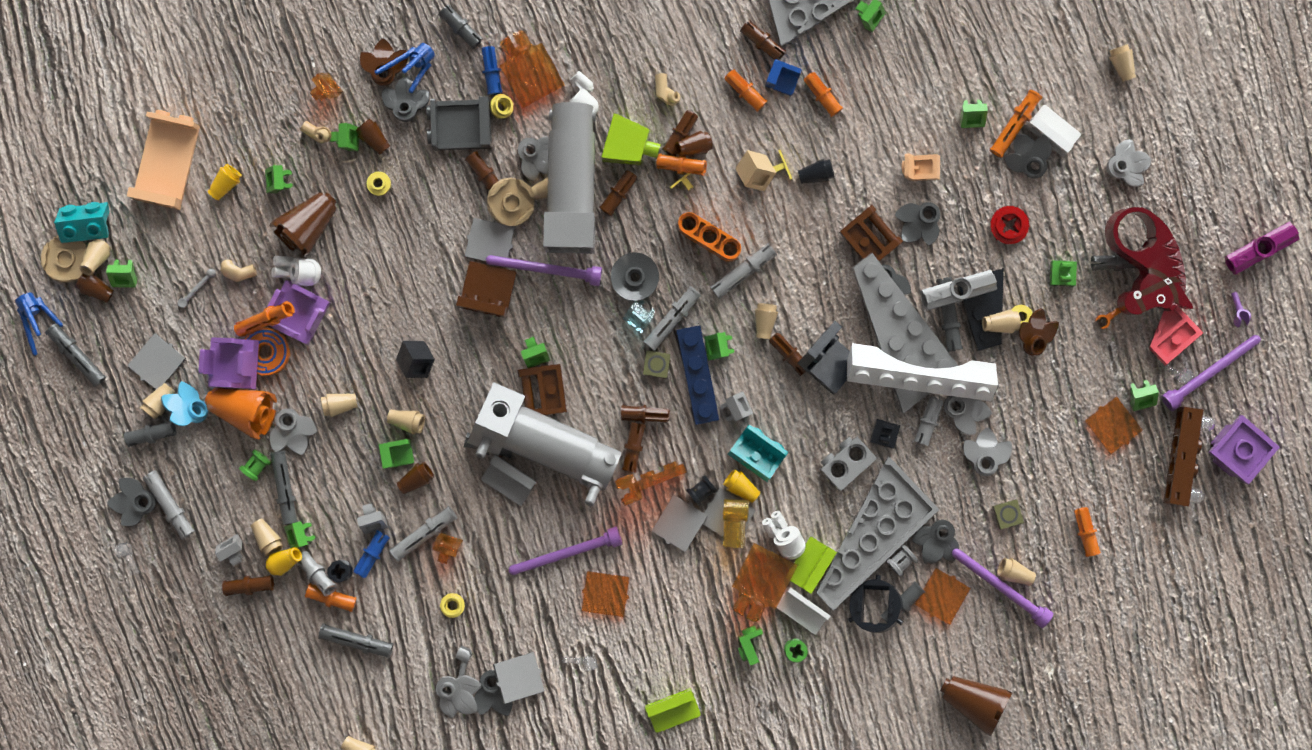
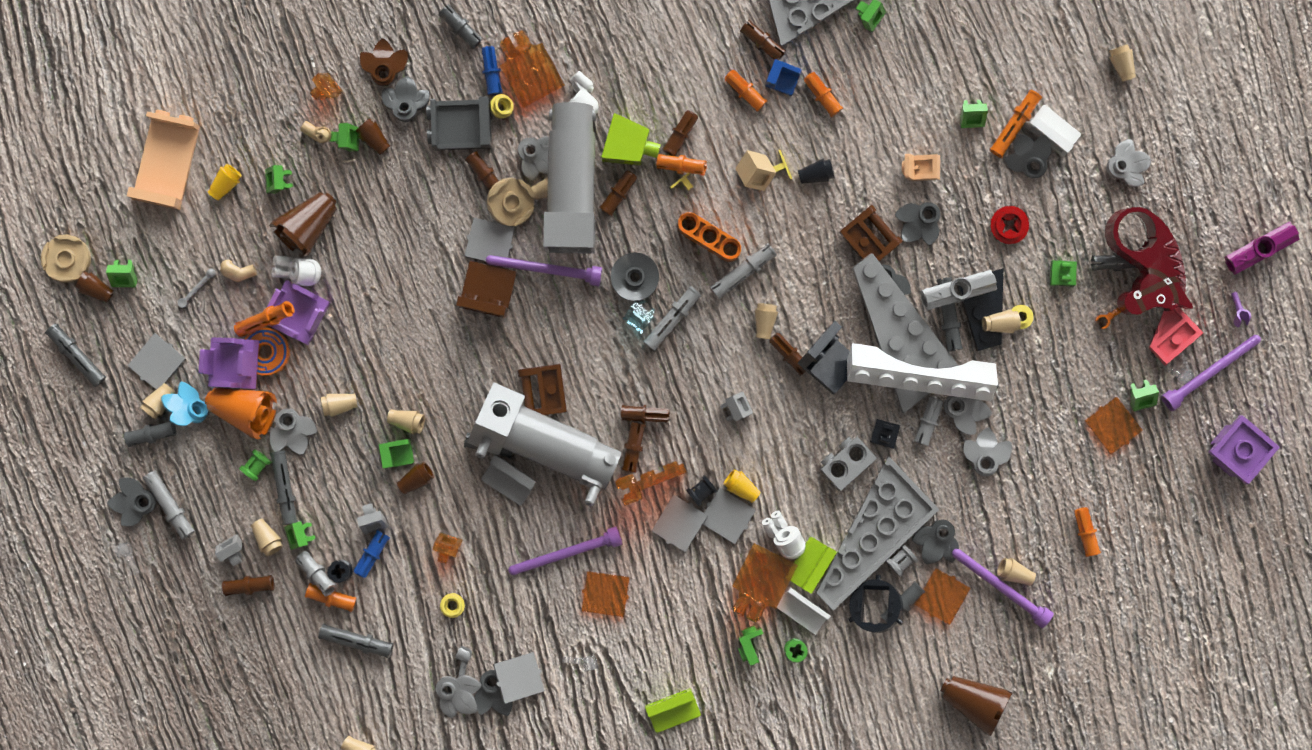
blue plant [15,292,63,356] -> none
teal bracket [54,202,110,243] -> none
tan cone [79,239,111,275] -> none
yellow cone [266,547,302,576] -> none
light yellow plate [366,171,391,196] -> none
blue plant [374,43,435,93] -> none
light grey pin [389,506,458,562] -> none
black panel [396,341,435,378] -> none
bright green tile [521,337,551,368] -> none
olive tile [643,351,671,378] -> none
tan arm [655,73,681,106] -> none
reddish brown cone [675,131,713,156] -> none
dark blue plate [676,325,719,425] -> none
bright green tile [704,332,735,361] -> none
clear yellow piece [723,499,749,548] -> none
teal bracket [728,425,788,482] -> none
olive tile [992,499,1024,530] -> none
reddish brown plate [1019,308,1059,356] -> none
reddish brown piece [1163,407,1216,507] -> none

